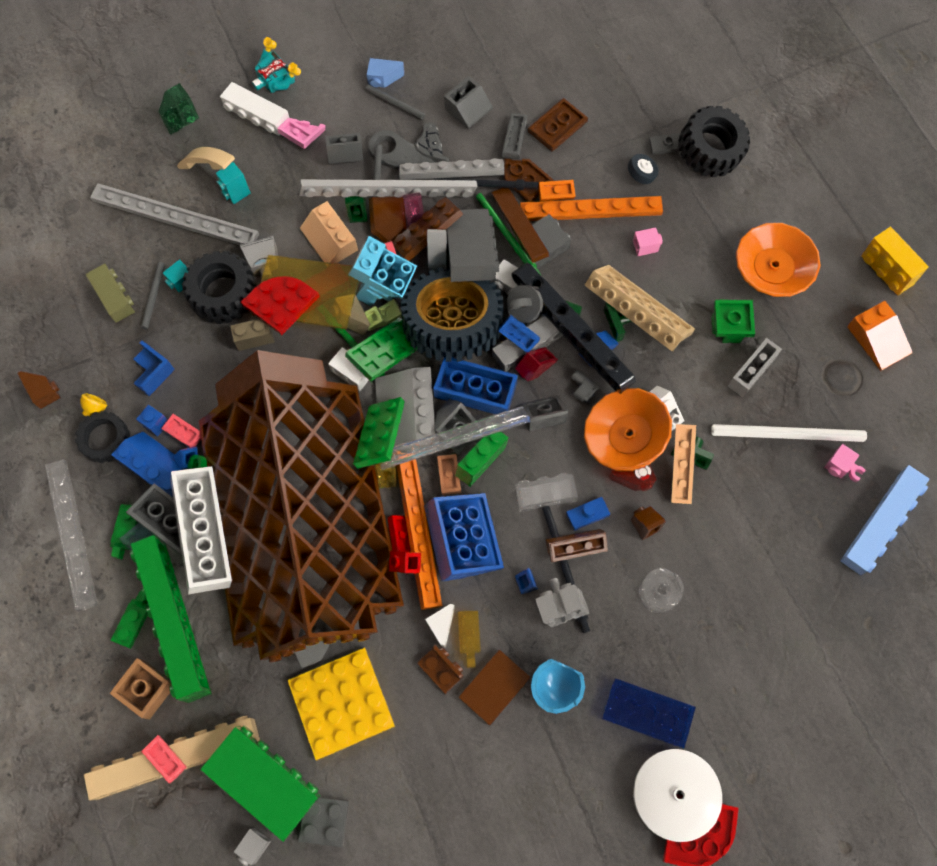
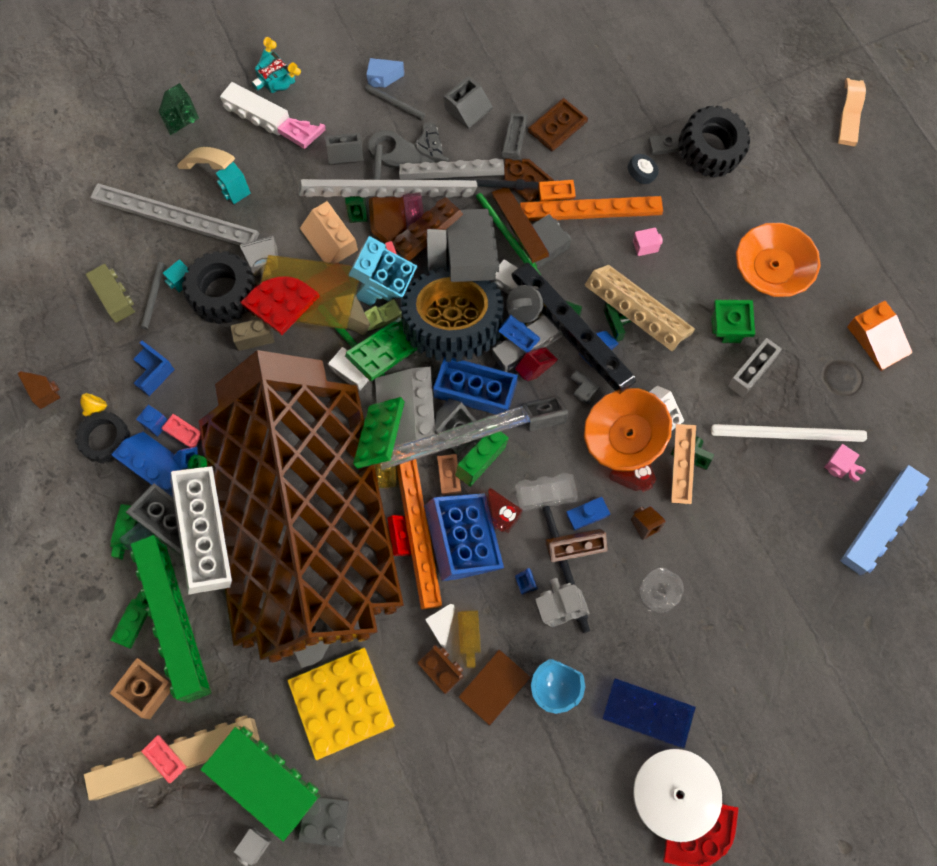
clear tile [45,459,98,611] -> none
red brick [389,551,421,573] -> none
yellow brick [861,227,929,295] -> none
none -> clear red slope [488,488,523,533]
none -> light nougat piece [838,78,866,146]

